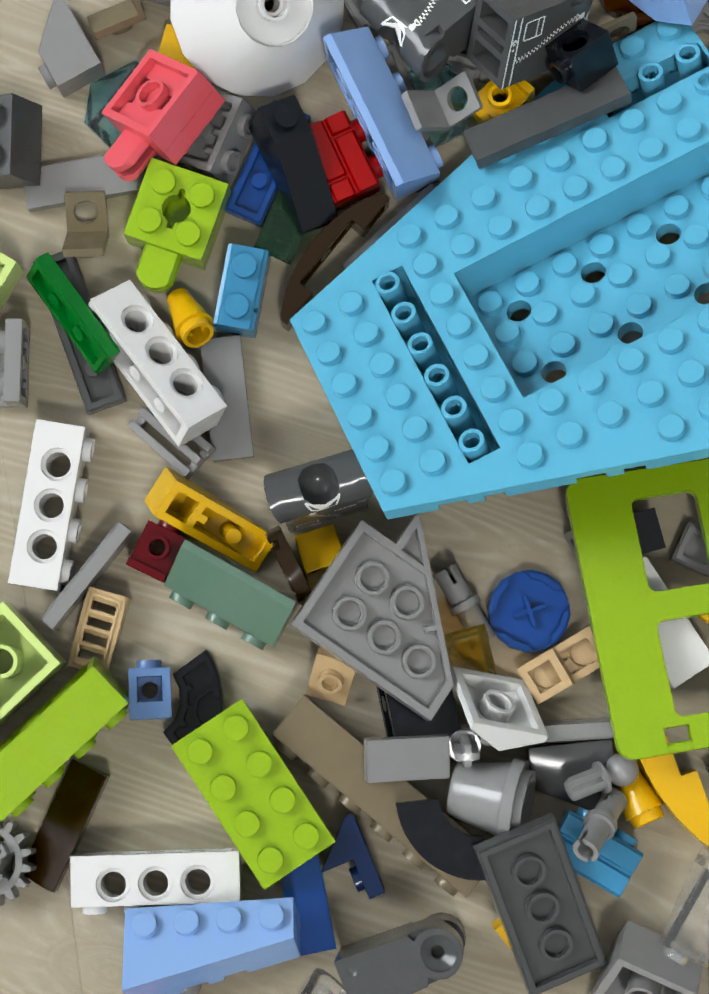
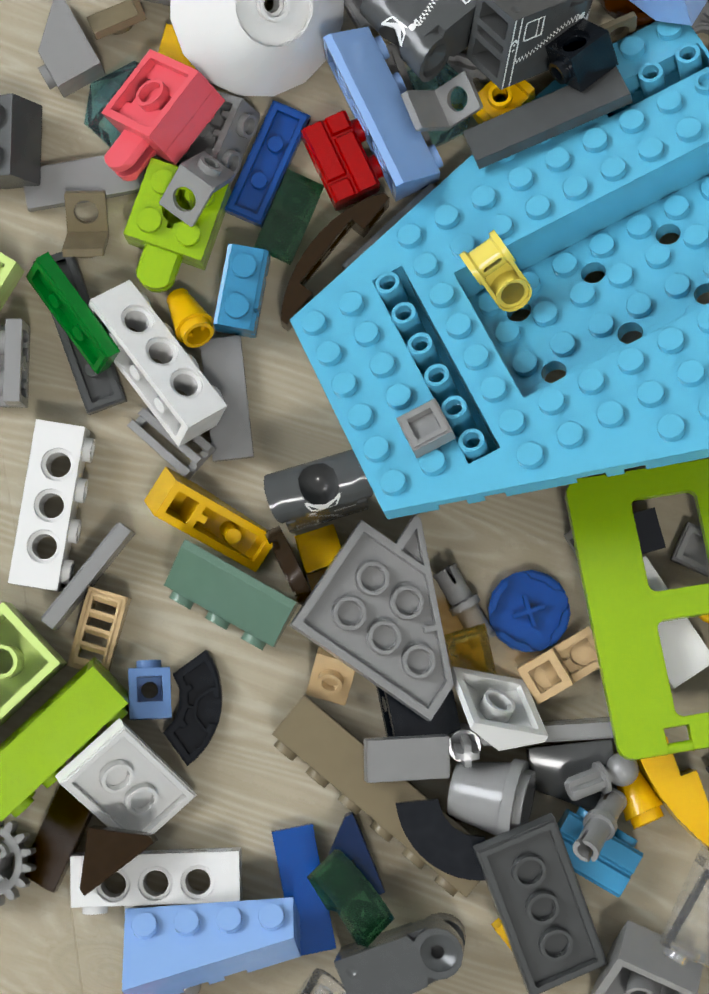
dark red brick [126,519,188,583] -> none
lime brick [171,699,336,890] -> none
black slope [249,94,338,235] -> none
none -> white tile [55,718,197,834]
none -> dark brown slope [80,825,158,896]
none -> light grey bracket [159,151,236,227]
none -> clear green slope [307,849,395,947]
none -> light grey tile [396,398,456,458]
none -> light yellow piece [459,230,532,312]

